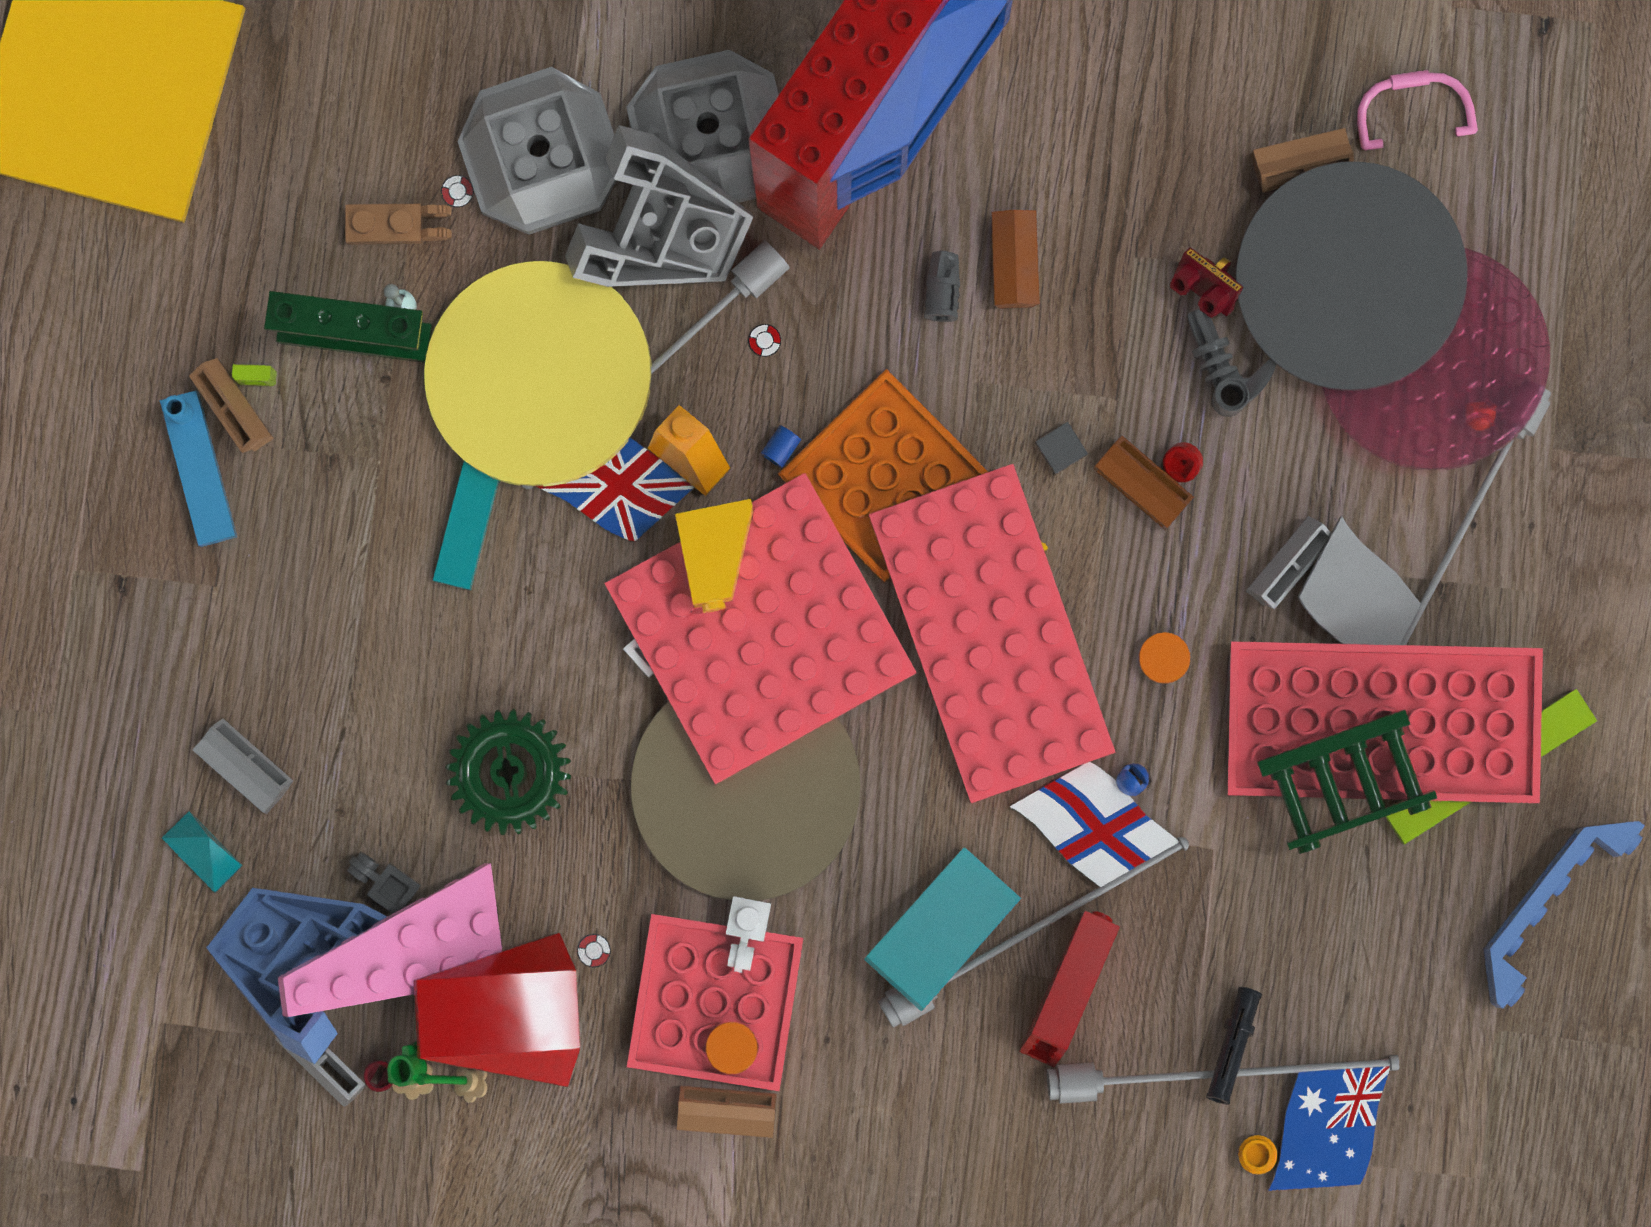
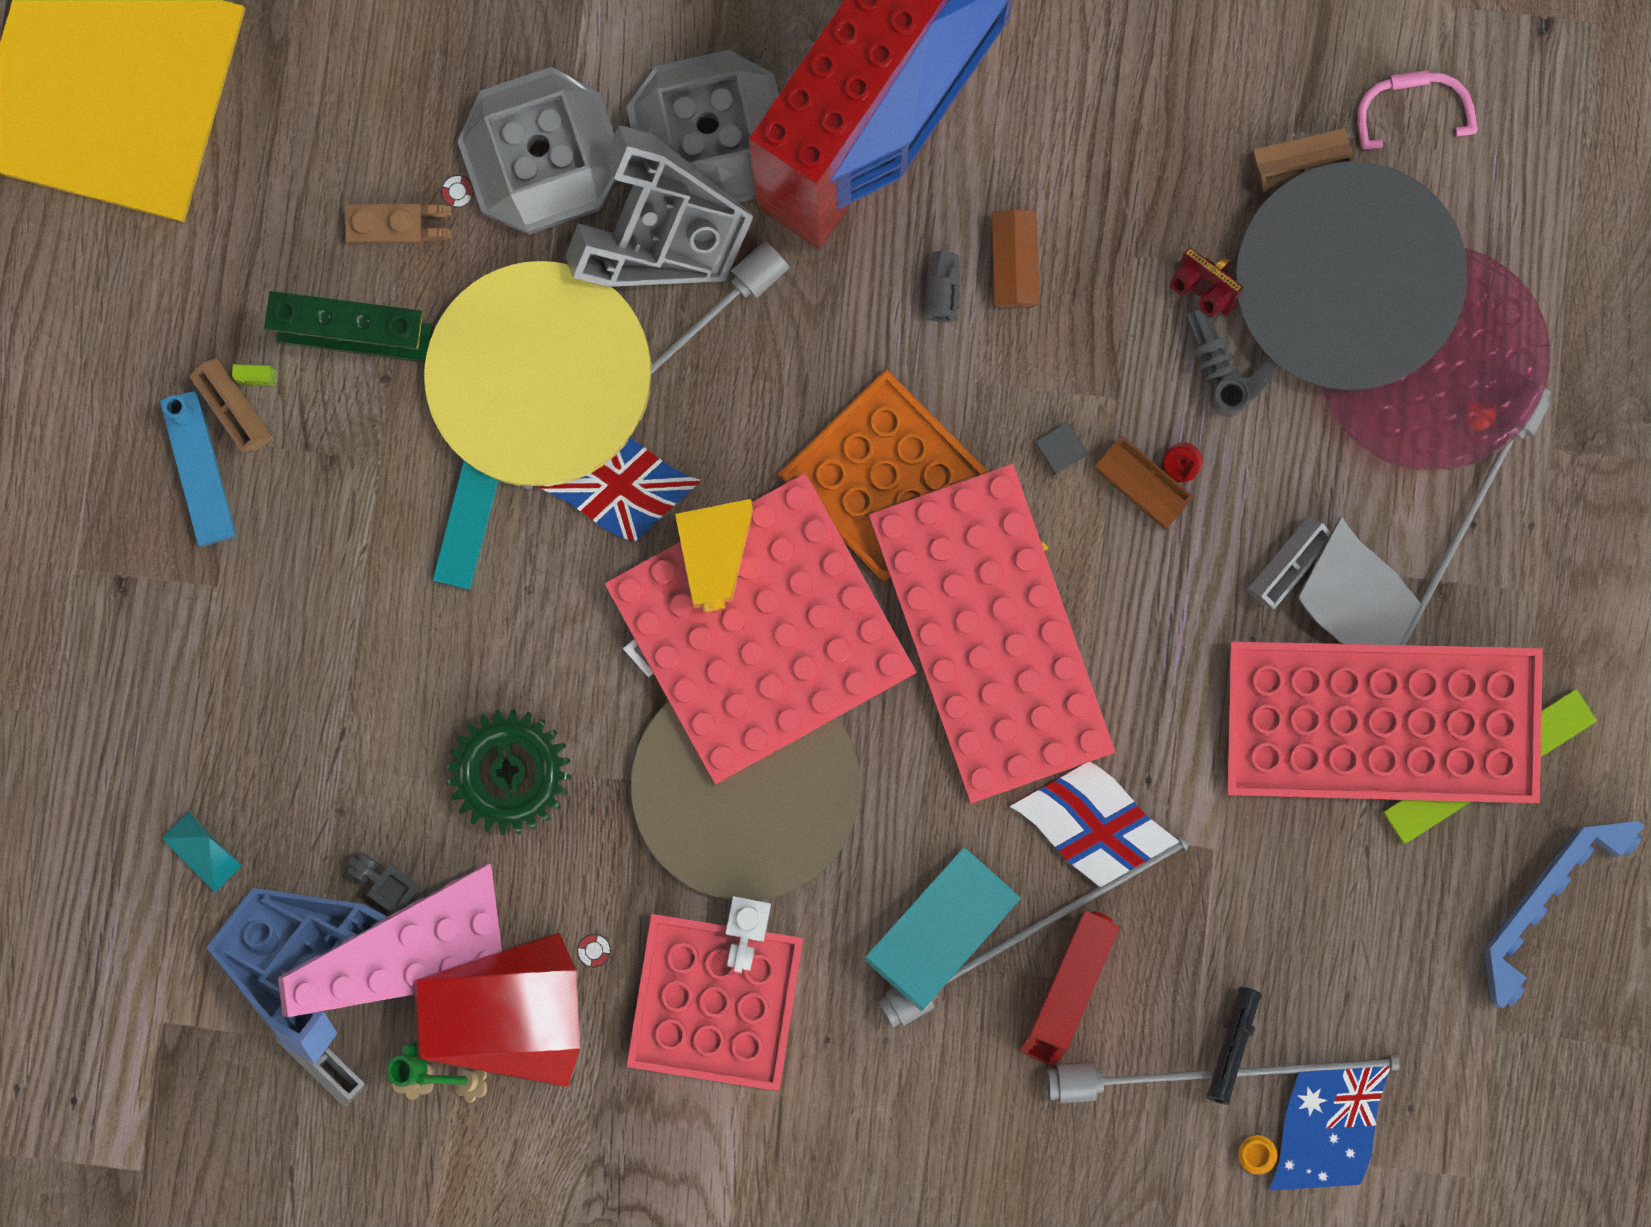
light grey piece [193,718,293,814] -> none
dark red hinge [363,1059,393,1092] -> none
hinge [384,284,417,310] -> none
light orange slope [648,405,730,496] -> none
medium nougat piece [677,1086,777,1138] -> none
orange piece [706,1022,758,1074] -> none
sticker [748,324,781,357] -> none
blue hinge [760,425,801,468] -> none
blue hinge [1116,763,1149,796] -> none
orange piece [1139,632,1190,684] -> none
dark green fence [1257,709,1437,854] -> none

